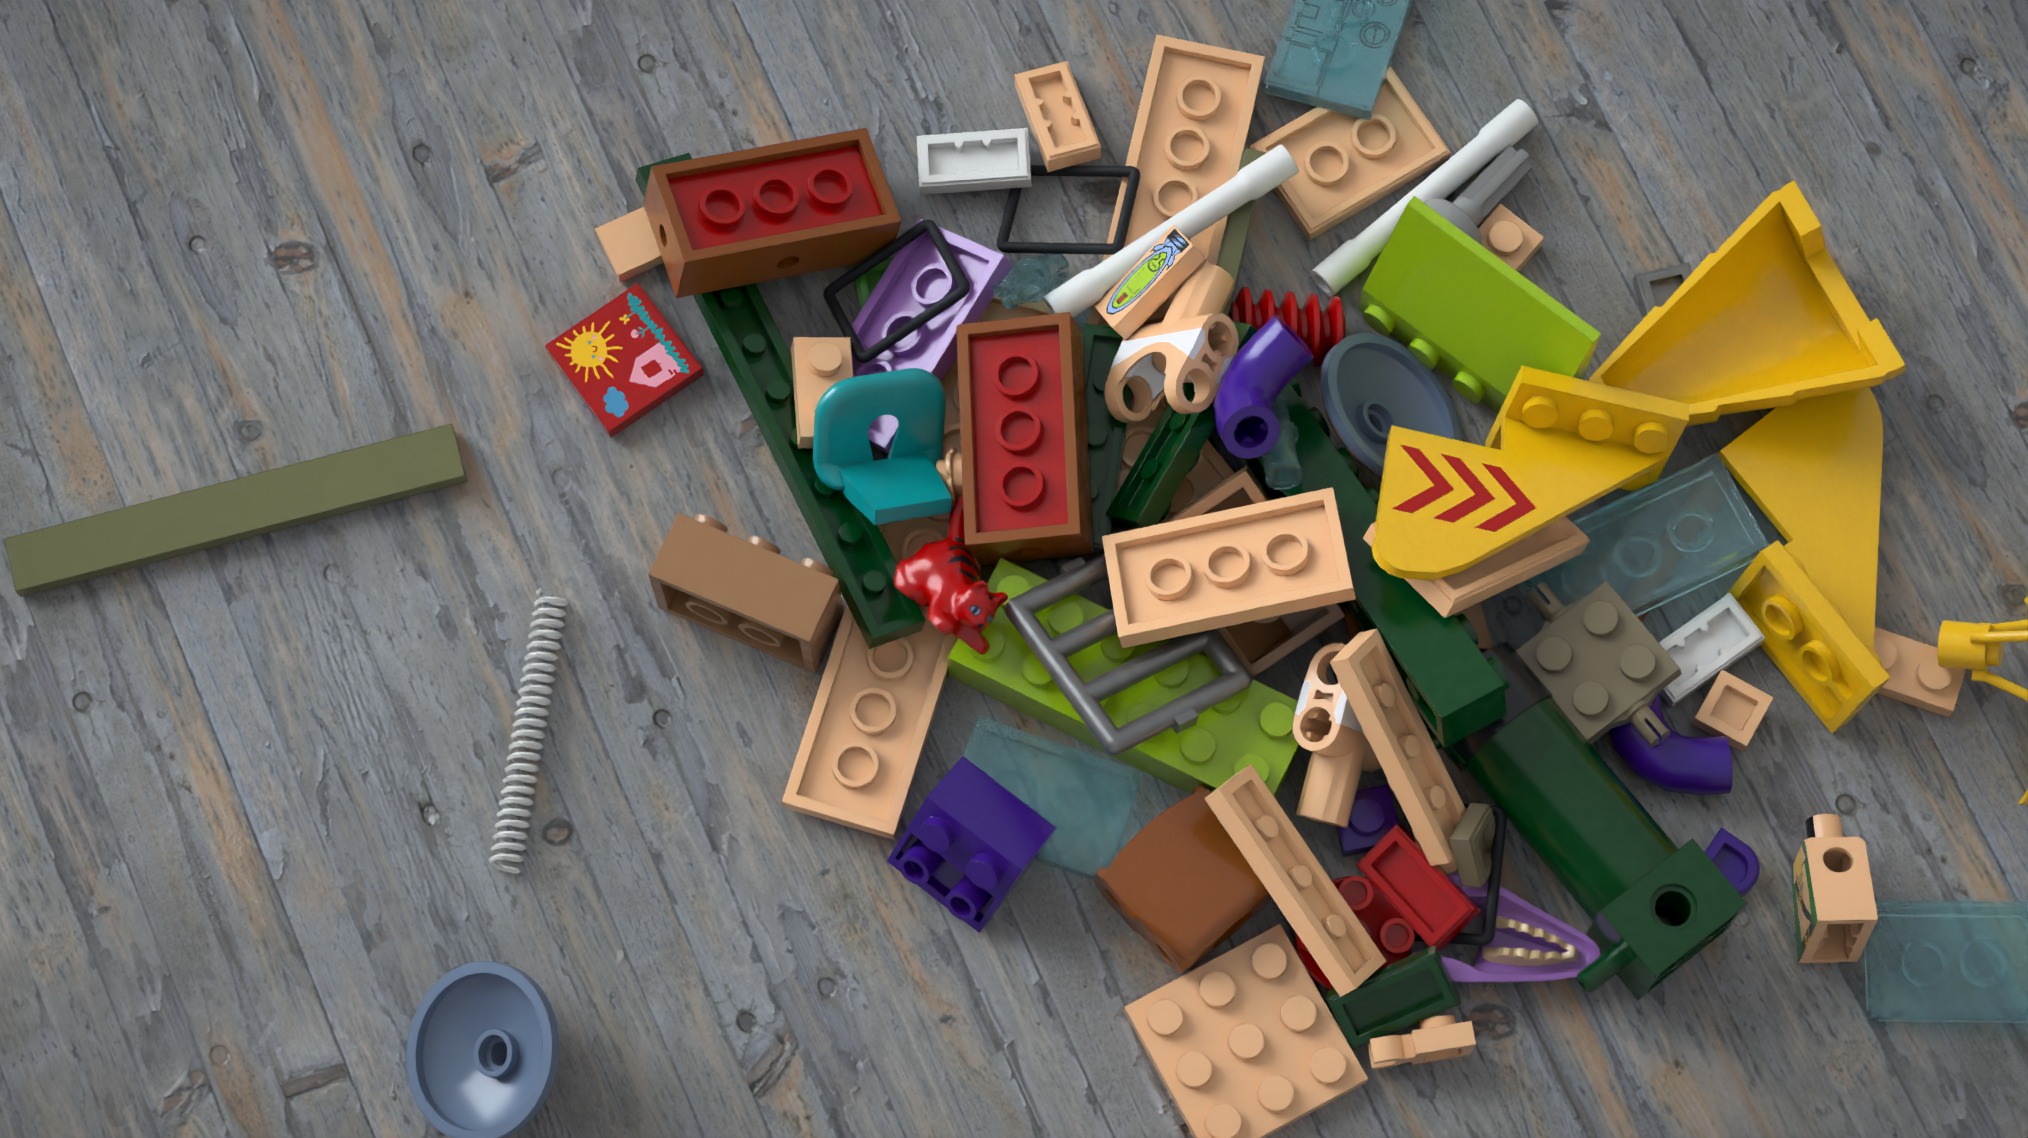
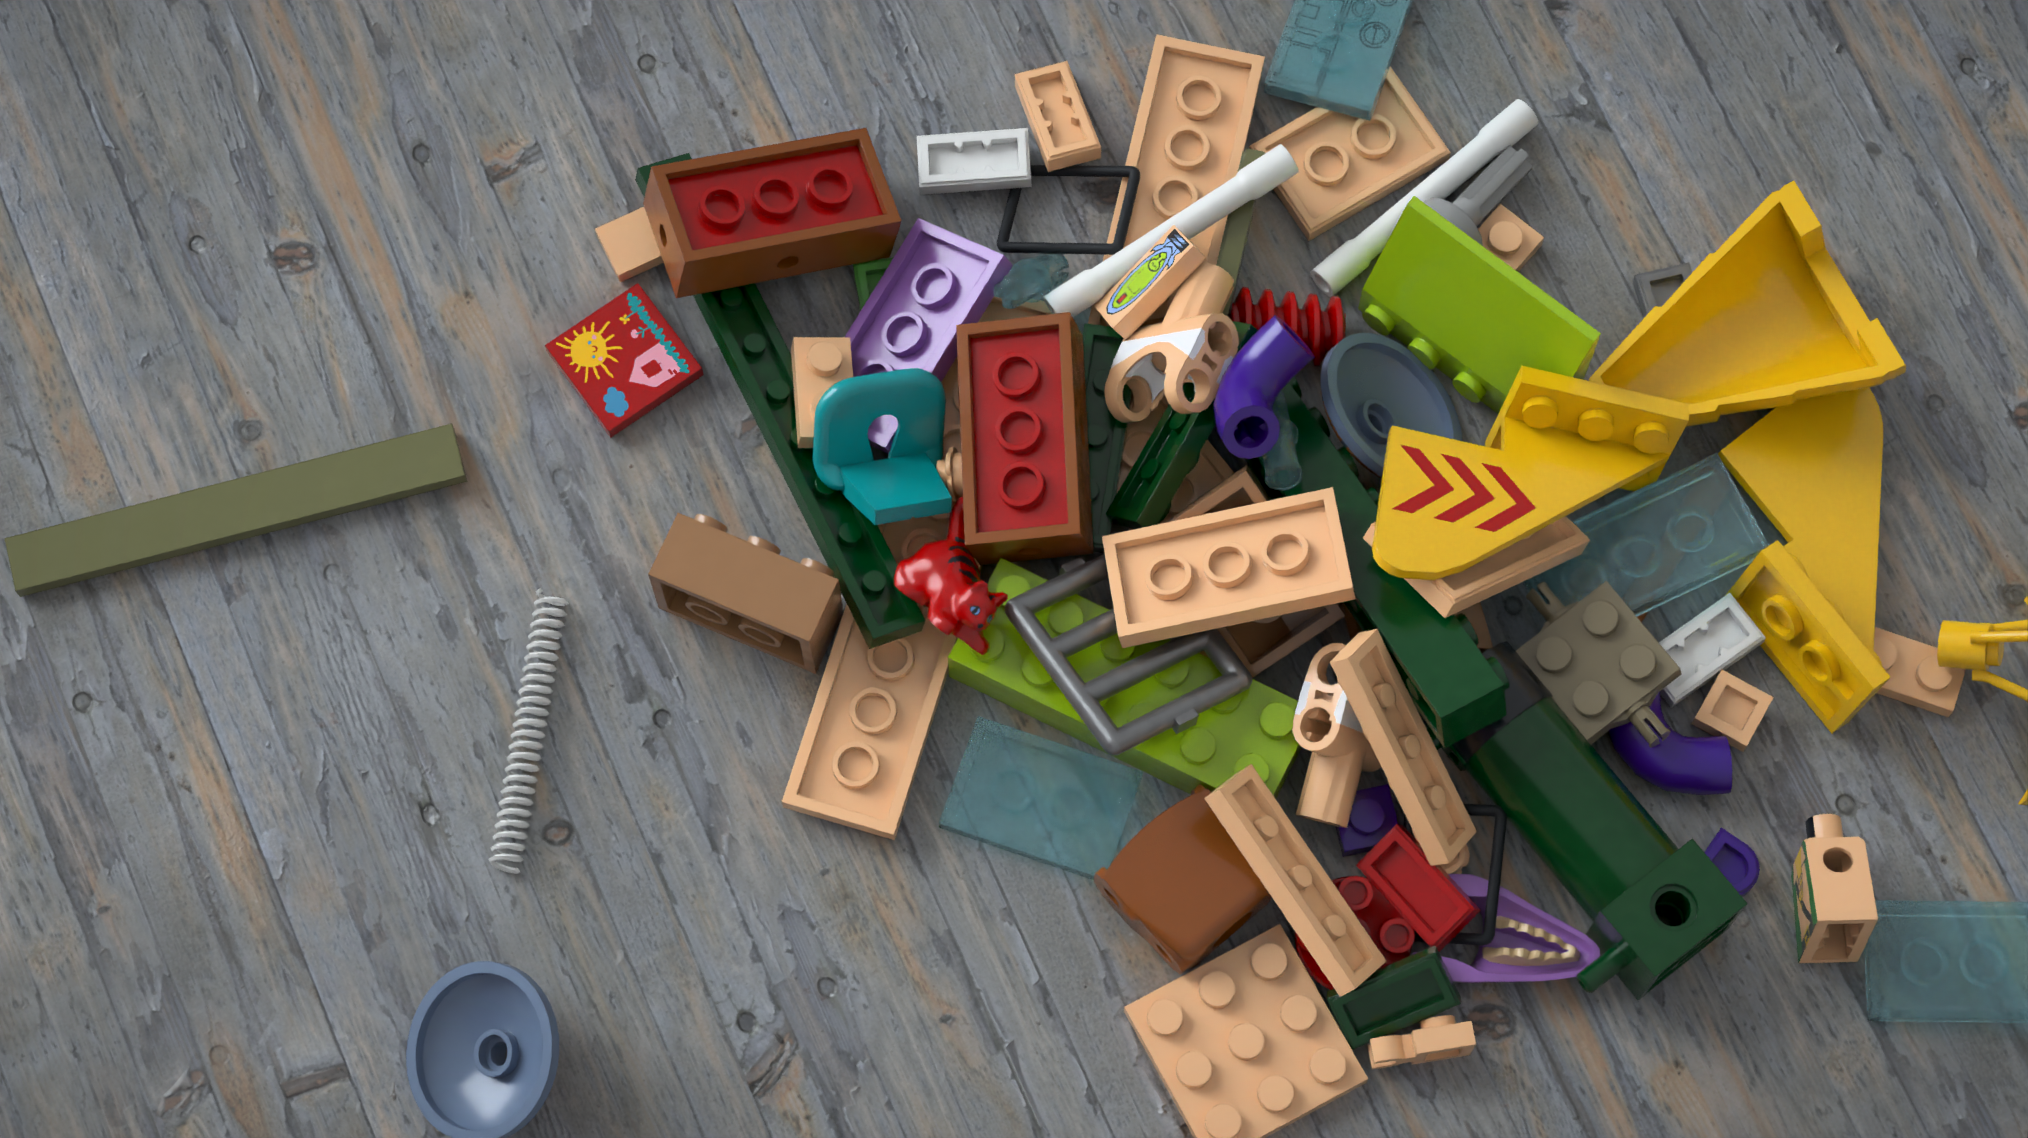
black piece [823,219,970,363] -> none
dark purple slope [887,756,1057,933] -> none
dark tan tile [1450,803,1496,887] -> none

